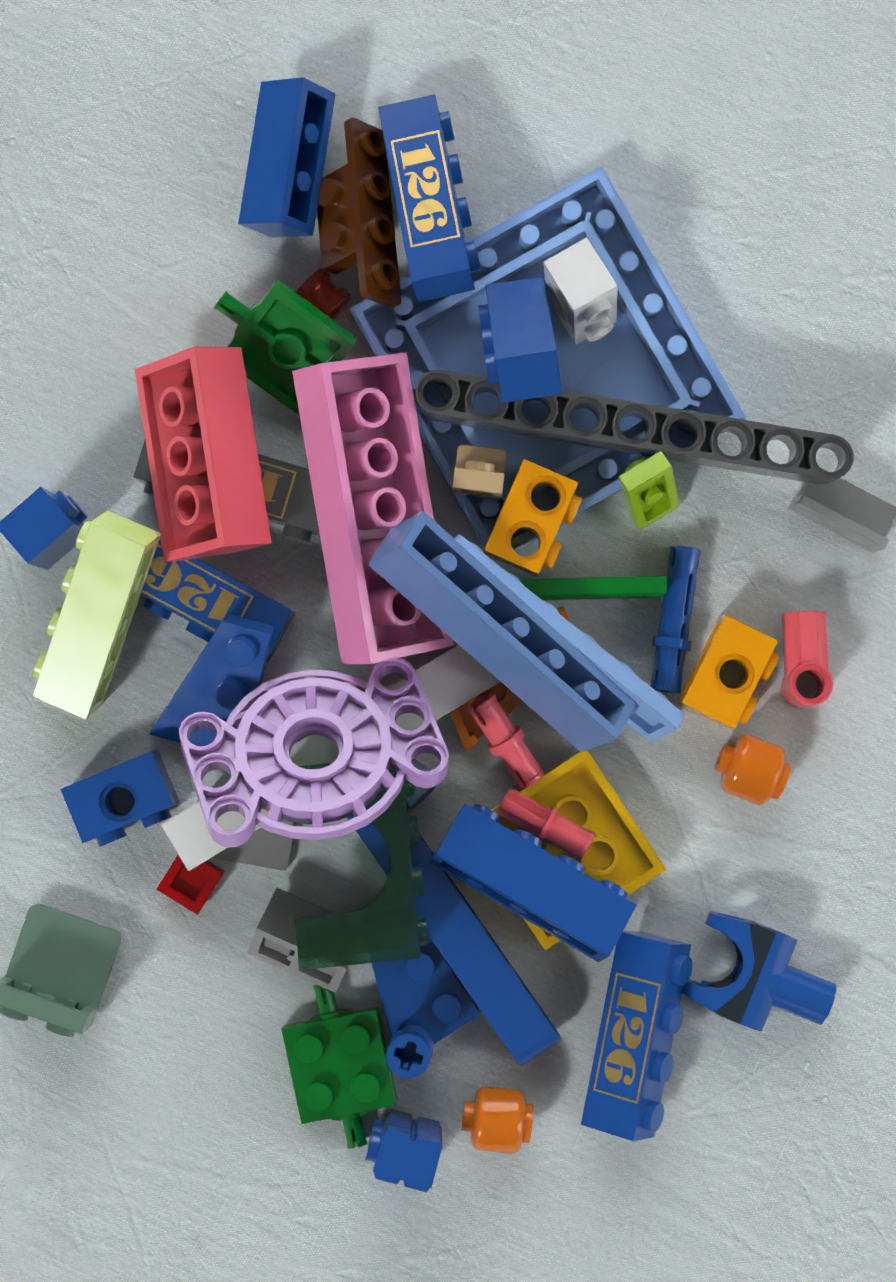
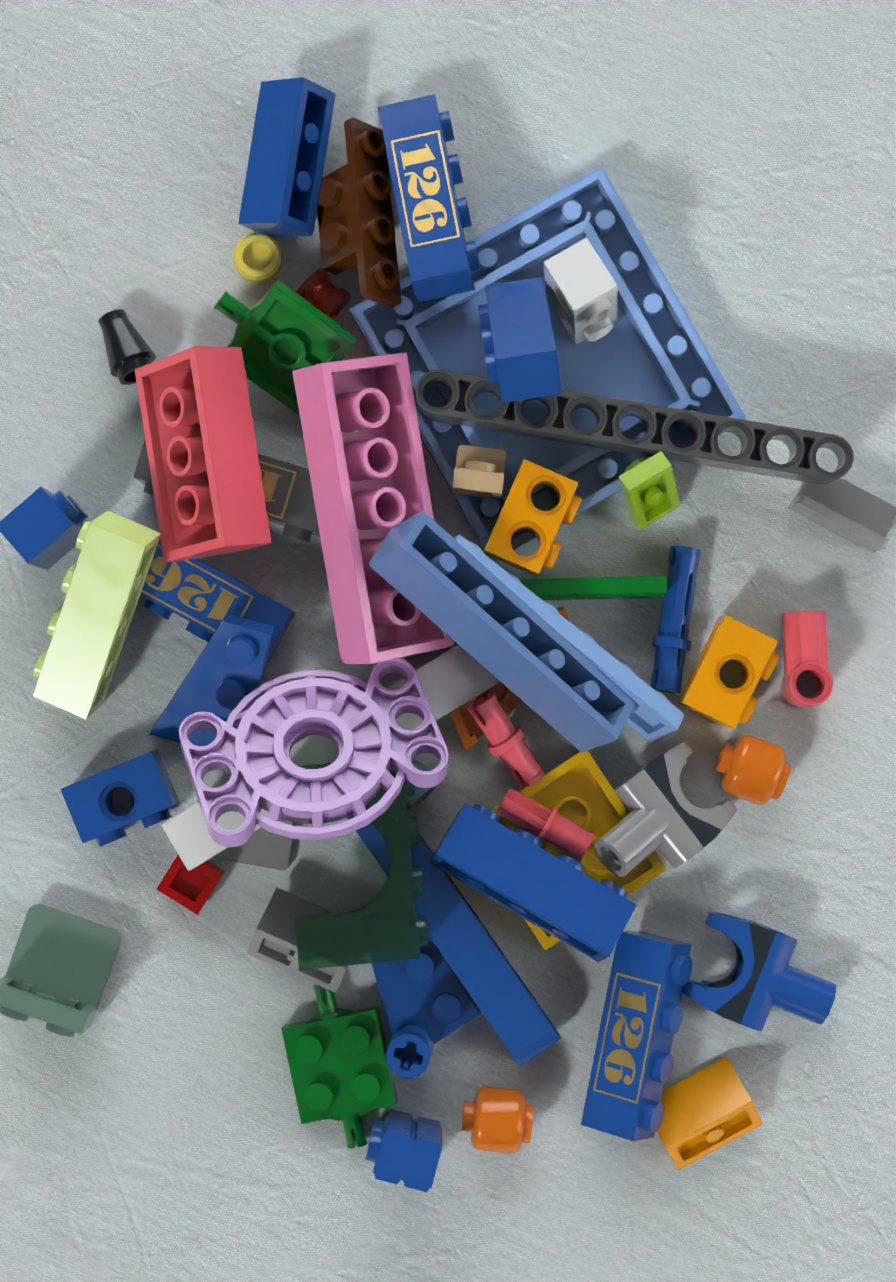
none -> black cone [98,309,156,385]
none -> light yellow tile [233,233,283,284]
none -> light grey connector [594,741,737,877]
none -> light orange panel [657,1058,763,1170]

